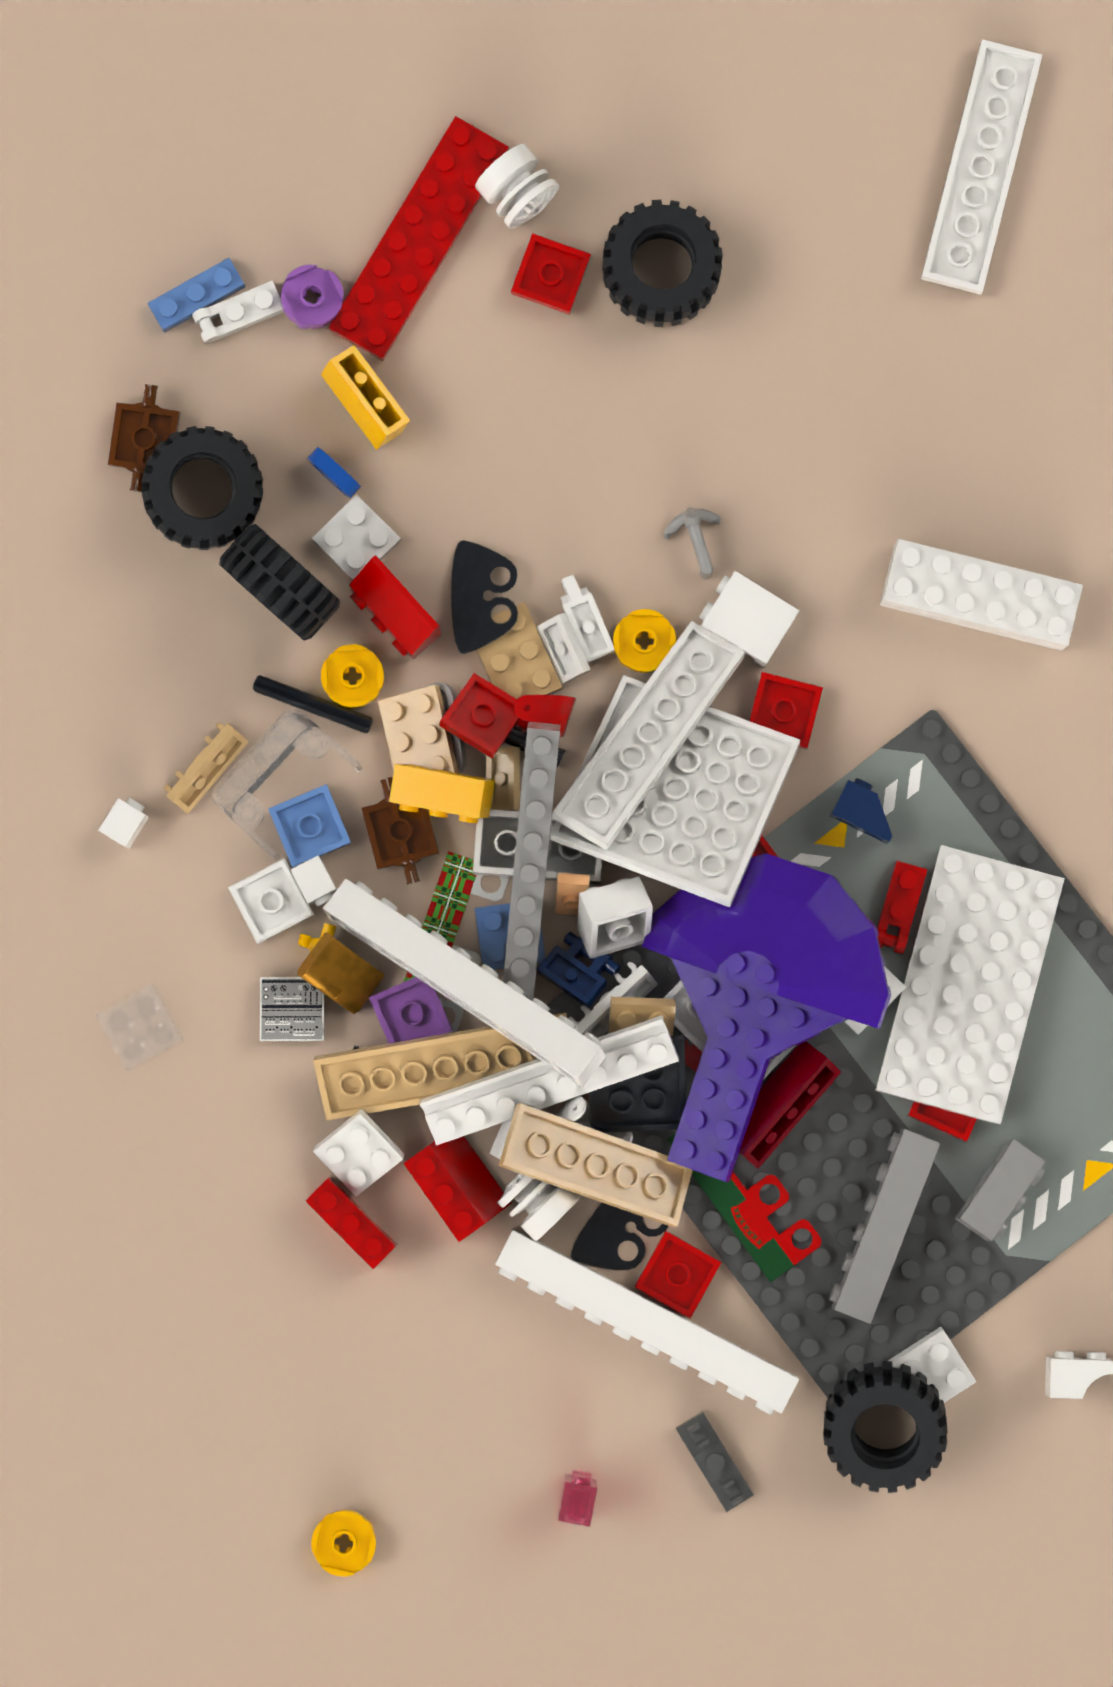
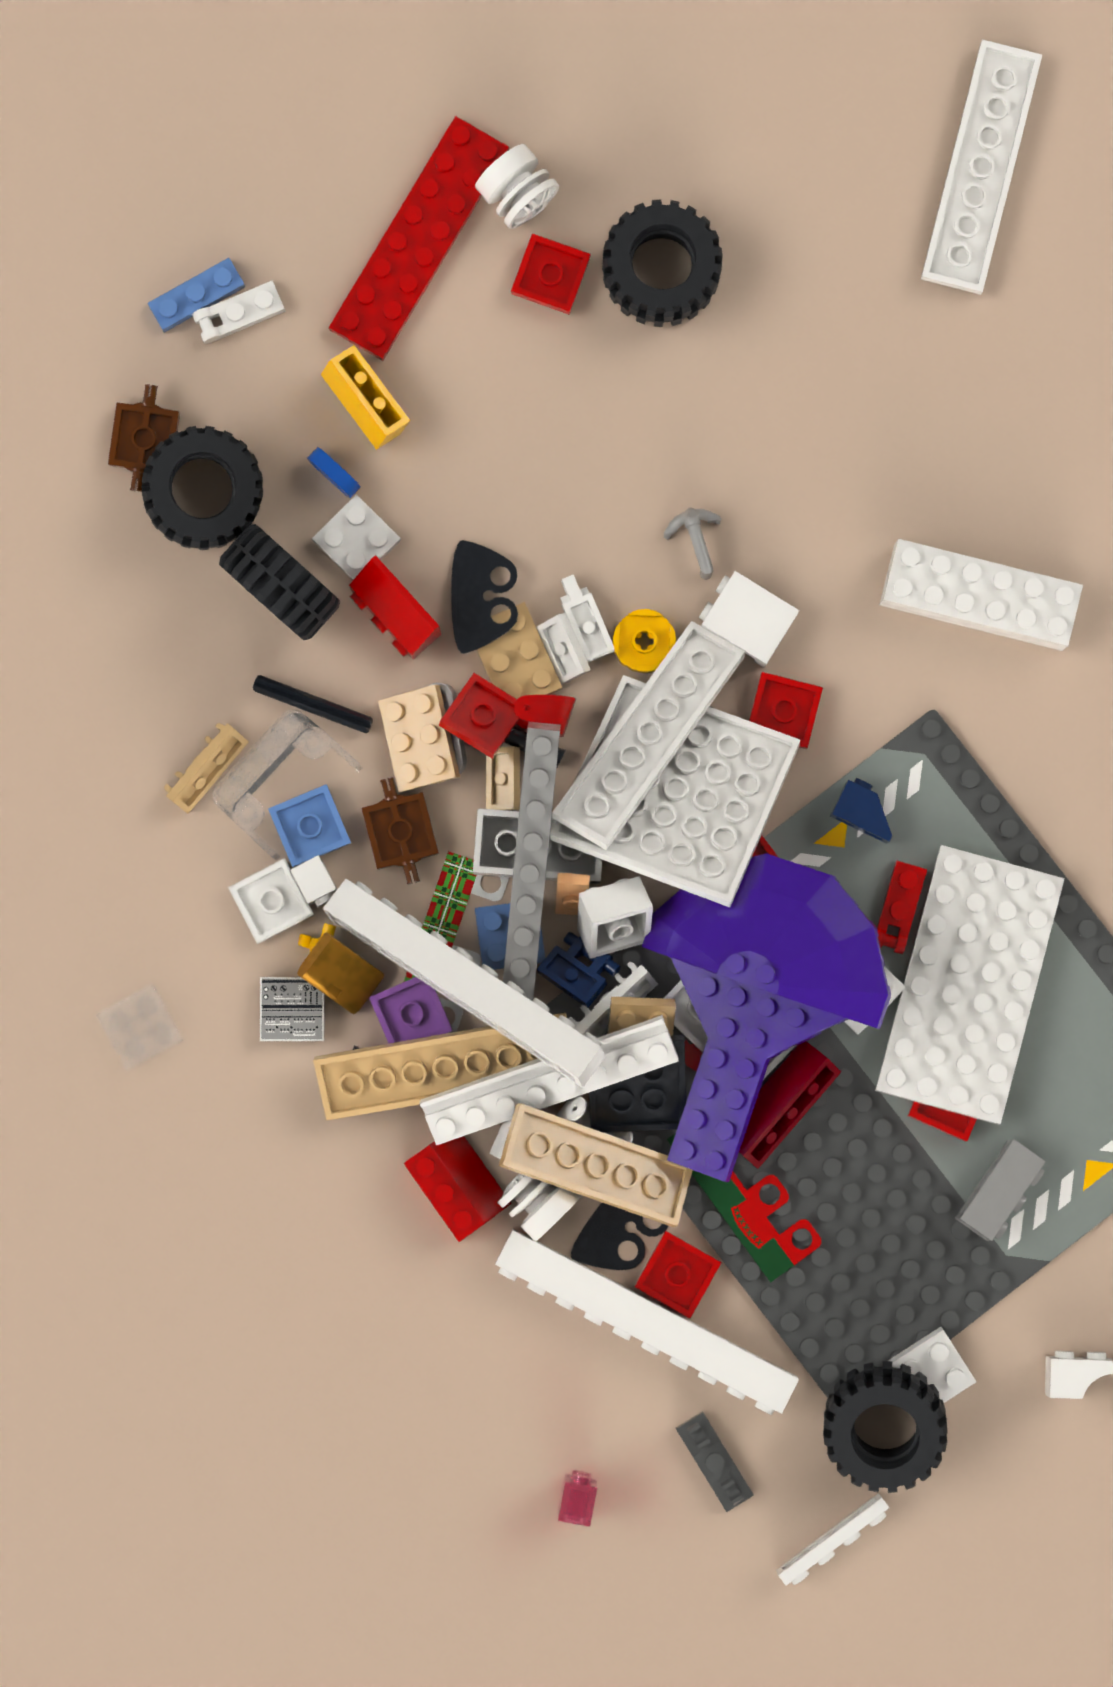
white brick [98,797,149,849] -> none
medium lavender plate [280,264,344,329] -> none
red brick [305,1177,398,1269] -> none
yellow plate [311,1509,376,1577] -> none
white plate [313,1109,404,1196] -> none
yellow plate [321,644,384,708] -> none
yellow brick [389,764,495,823] -> none
light grey brick [829,1128,940,1324] -> none
none -> white plate [776,1493,889,1586]

